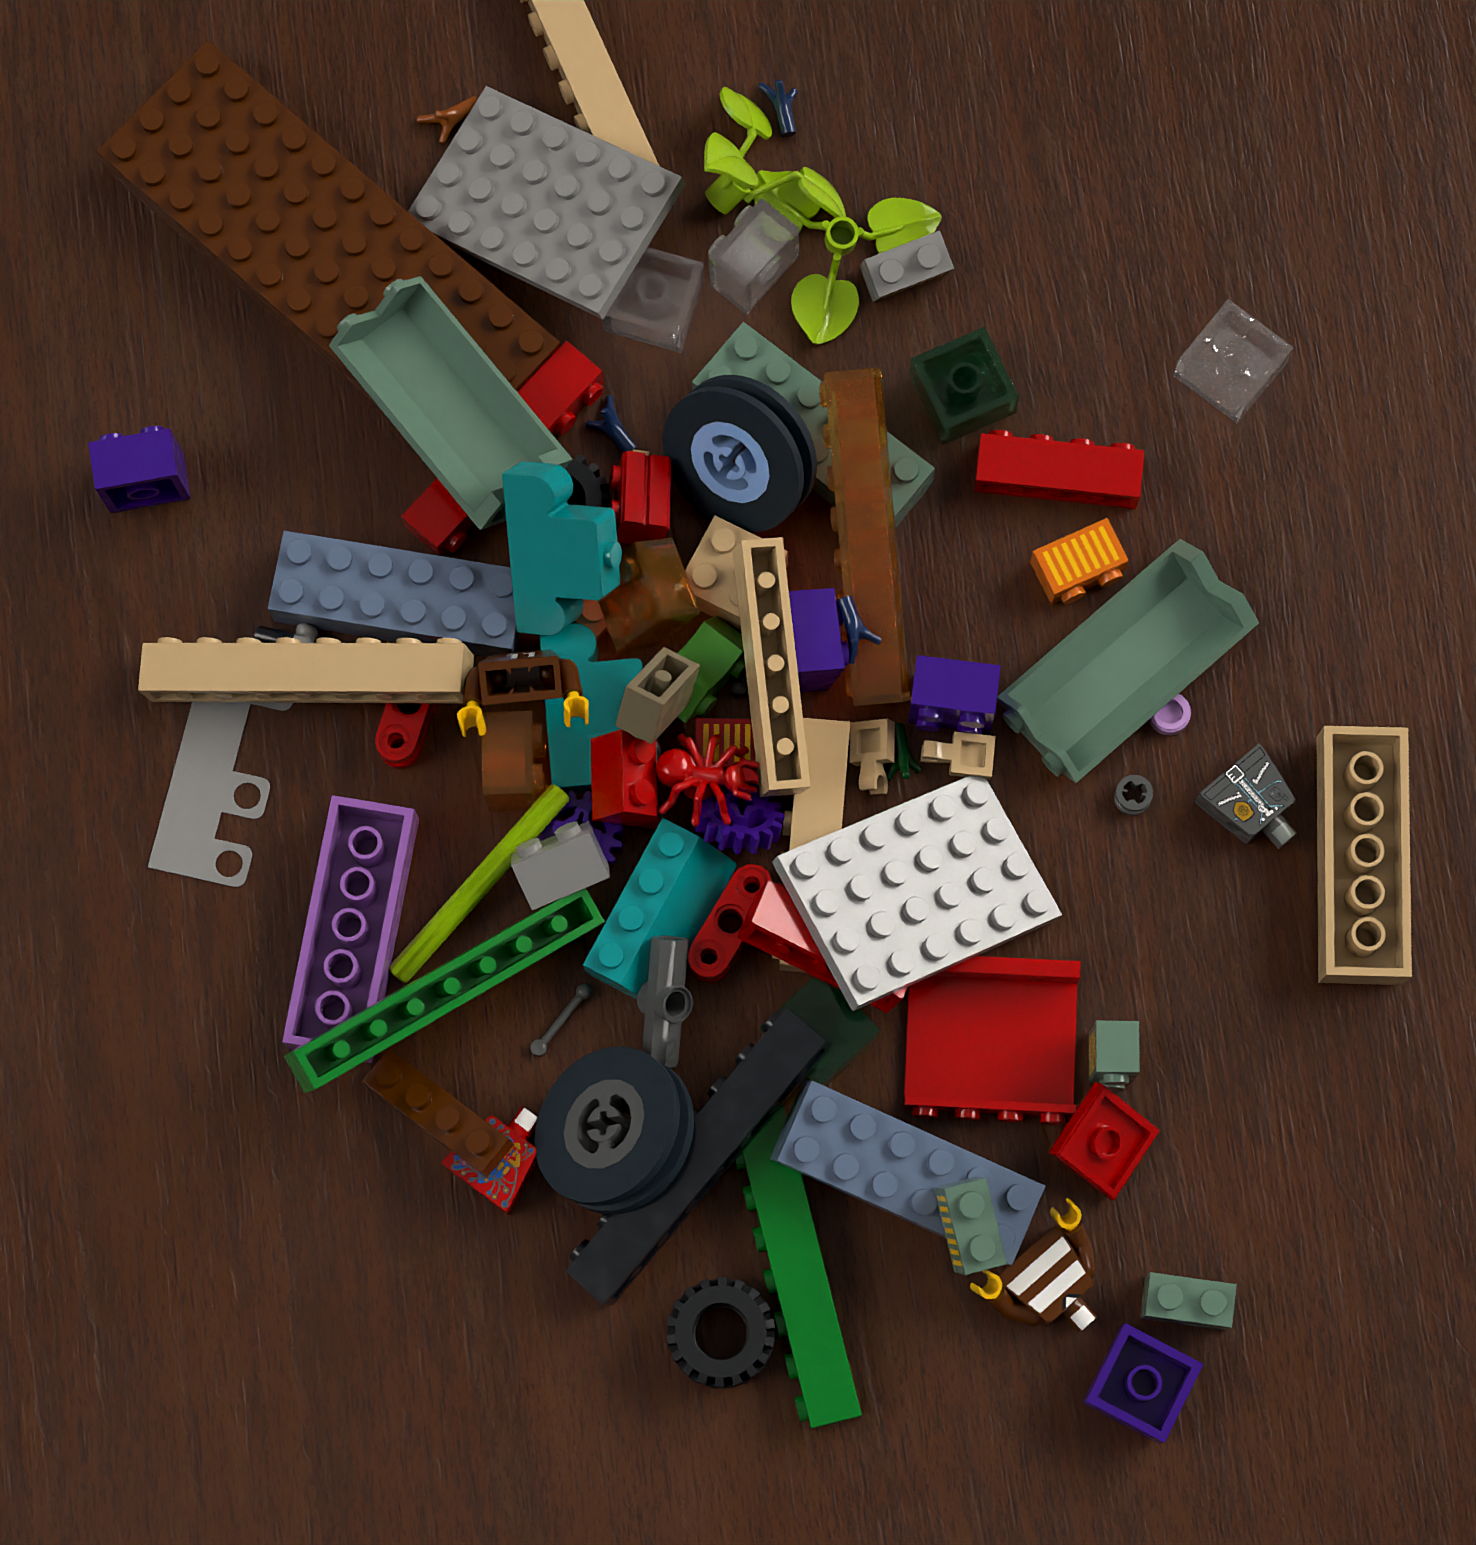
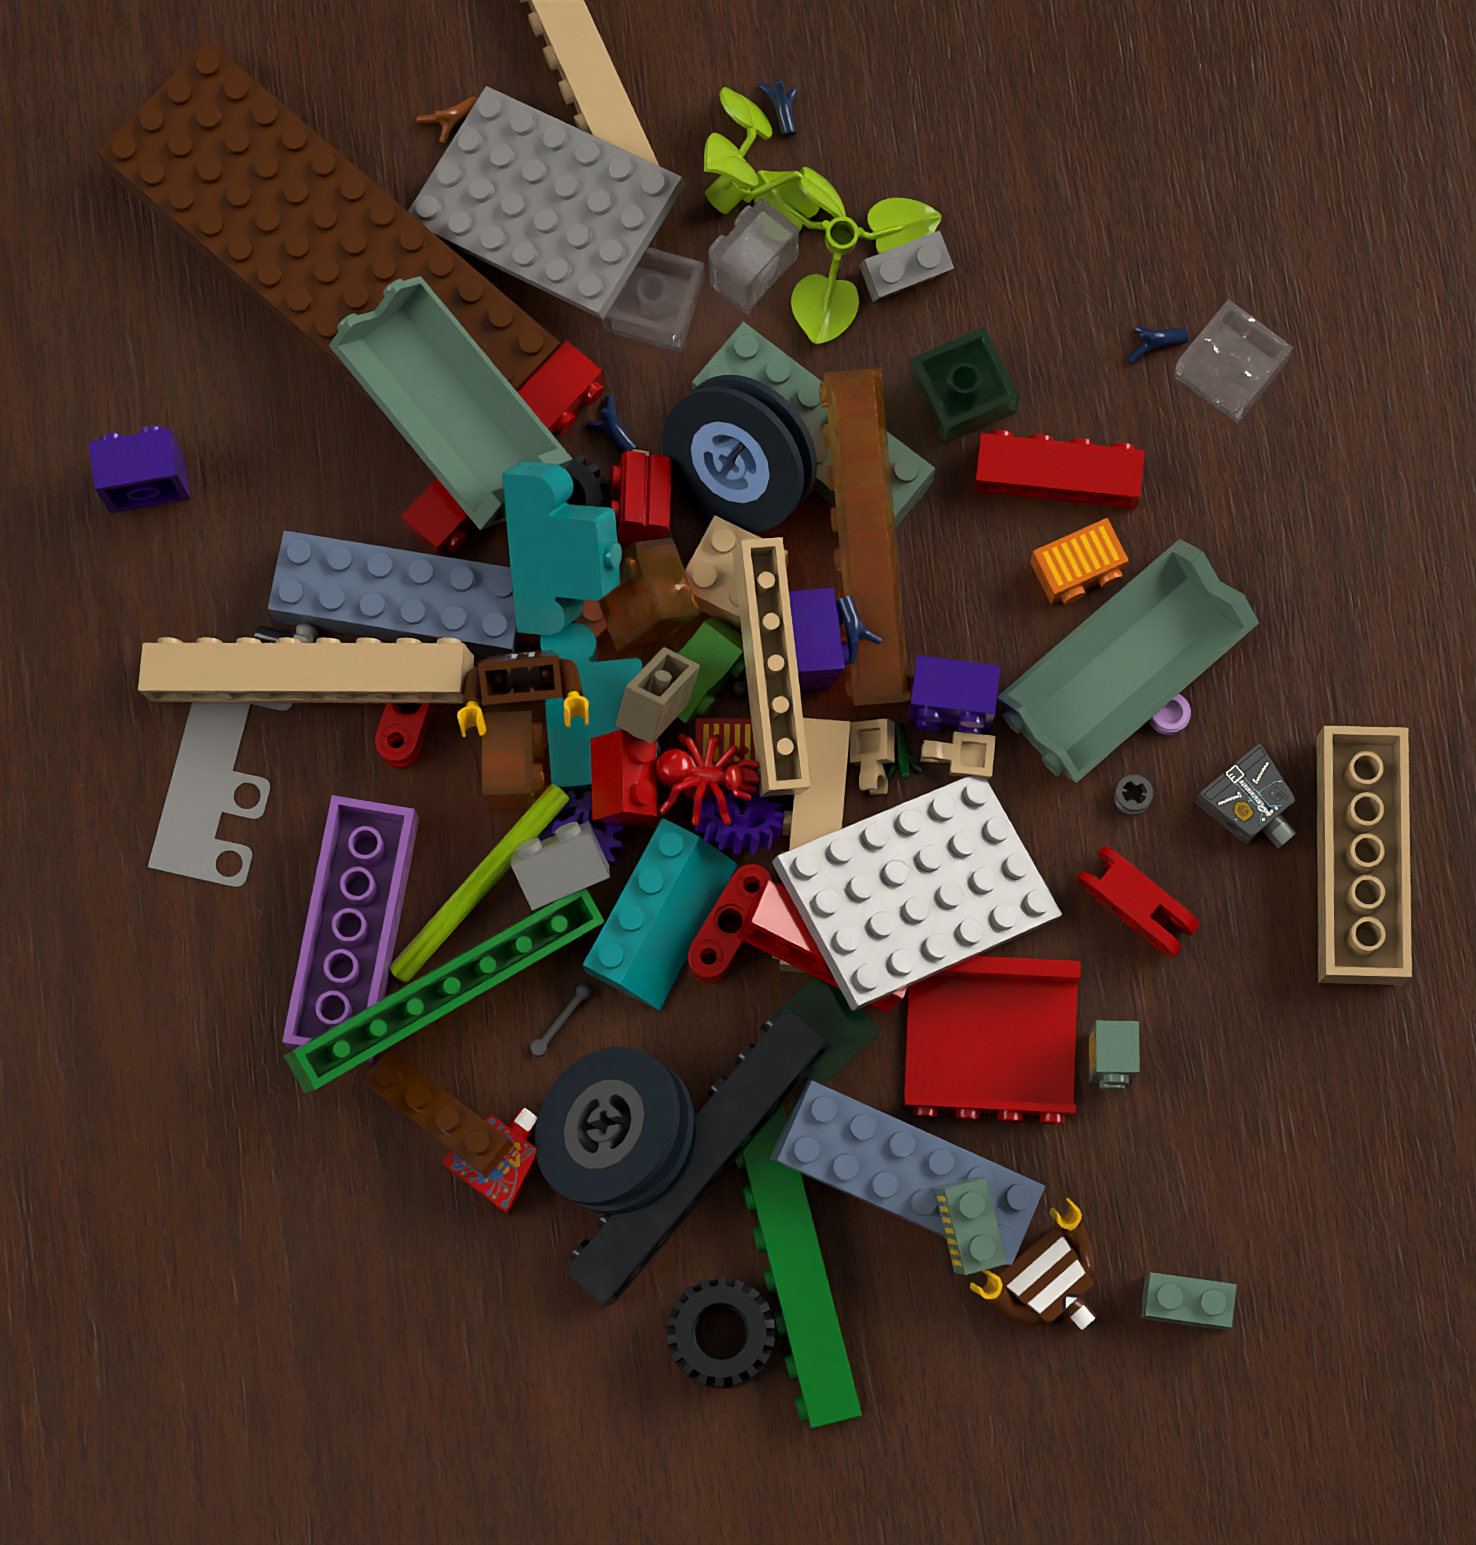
dark grey piece [637,935,693,1067] -> none
red tile [1049,1082,1160,1201] -> none
dark purple brick [1082,1323,1203,1444] -> none
none -> red piece [1076,846,1200,958]
none -> dark blue bar [1127,325,1189,364]

